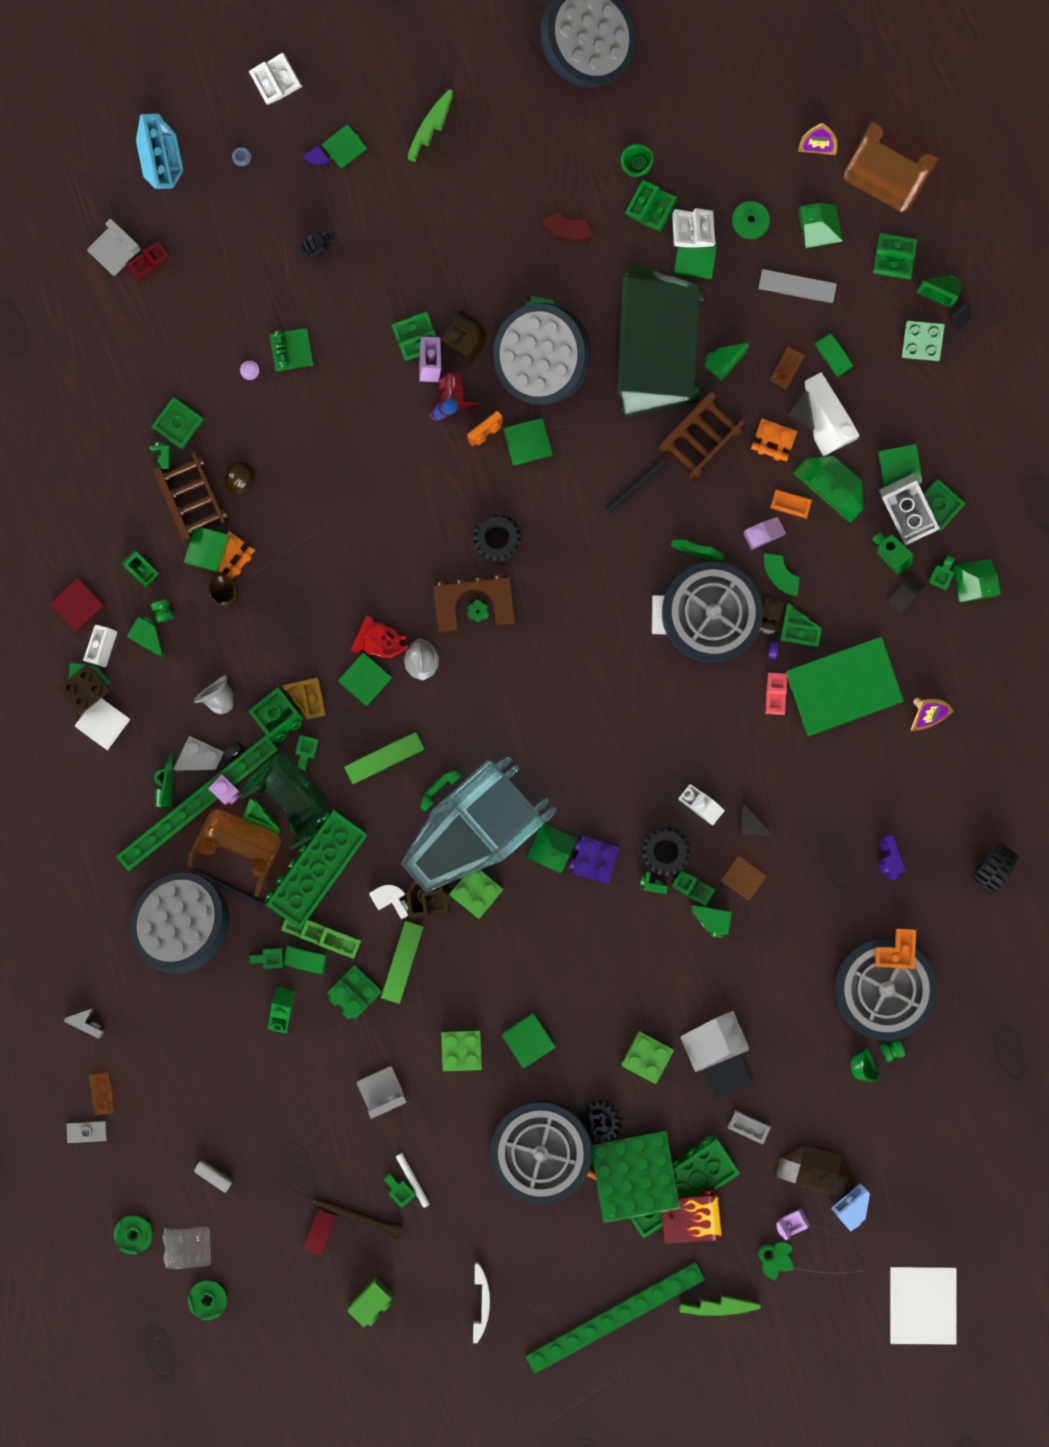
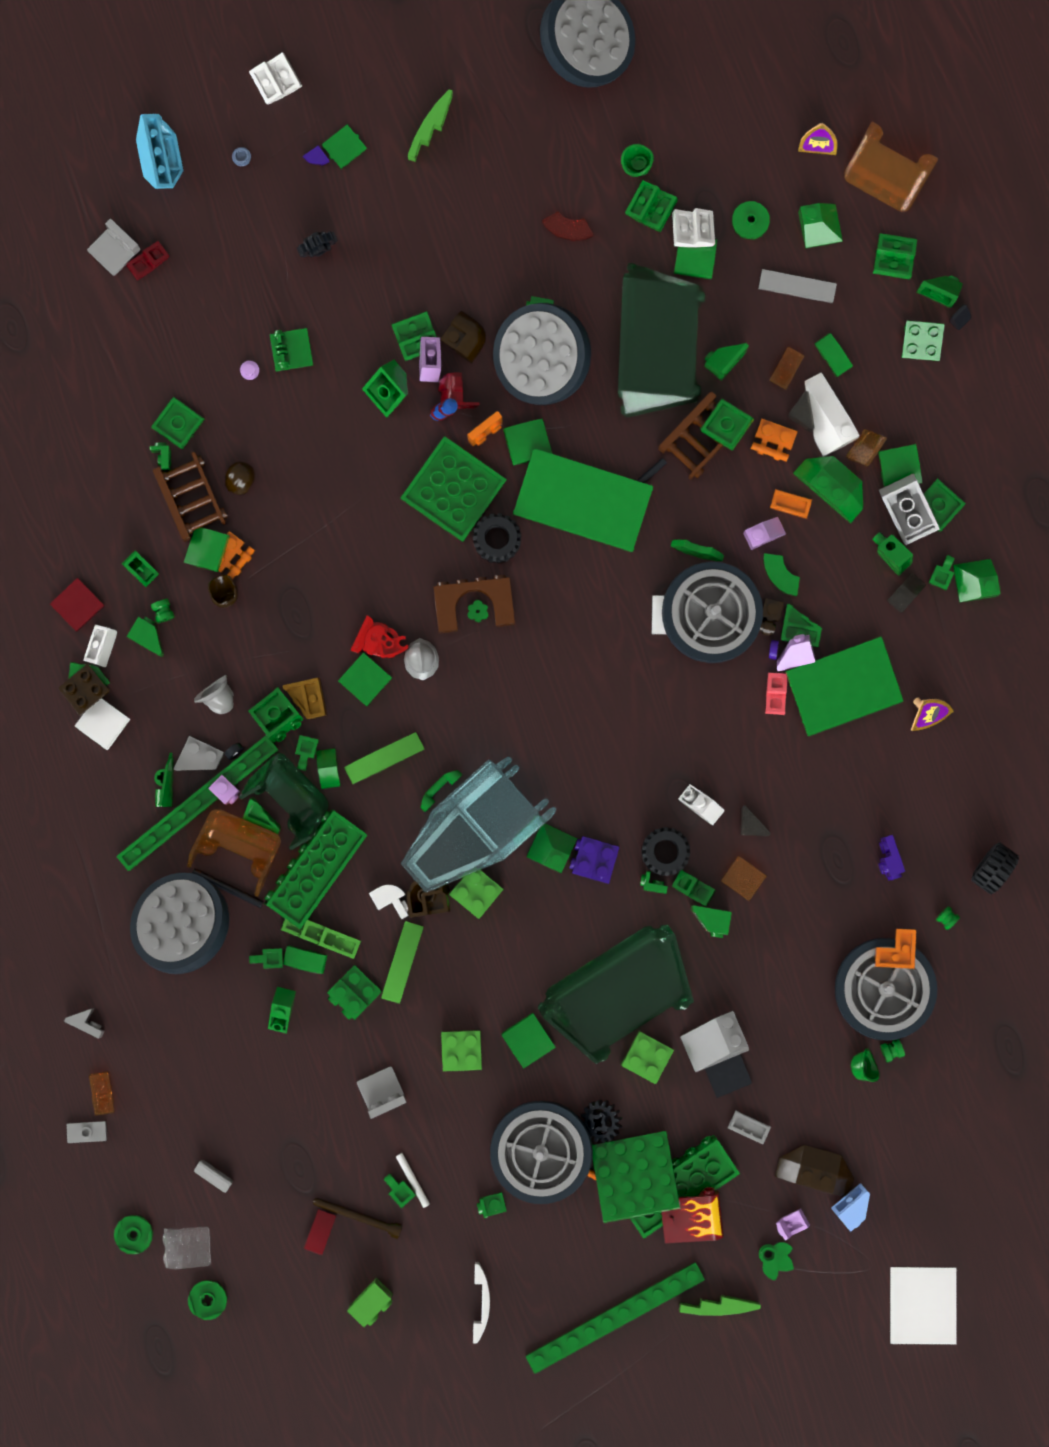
none -> green slope [316,748,341,789]
none -> green slope [362,360,408,418]
none -> green plate [401,436,507,542]
none -> green bracket [477,1192,507,1218]
none -> green piece [513,448,653,552]
none -> clear green windscreen [537,924,694,1064]
none -> green tile [700,399,754,451]
none -> slope [777,634,815,671]
none -> clear orange piece [846,429,887,467]
none -> green wheel [936,906,960,930]

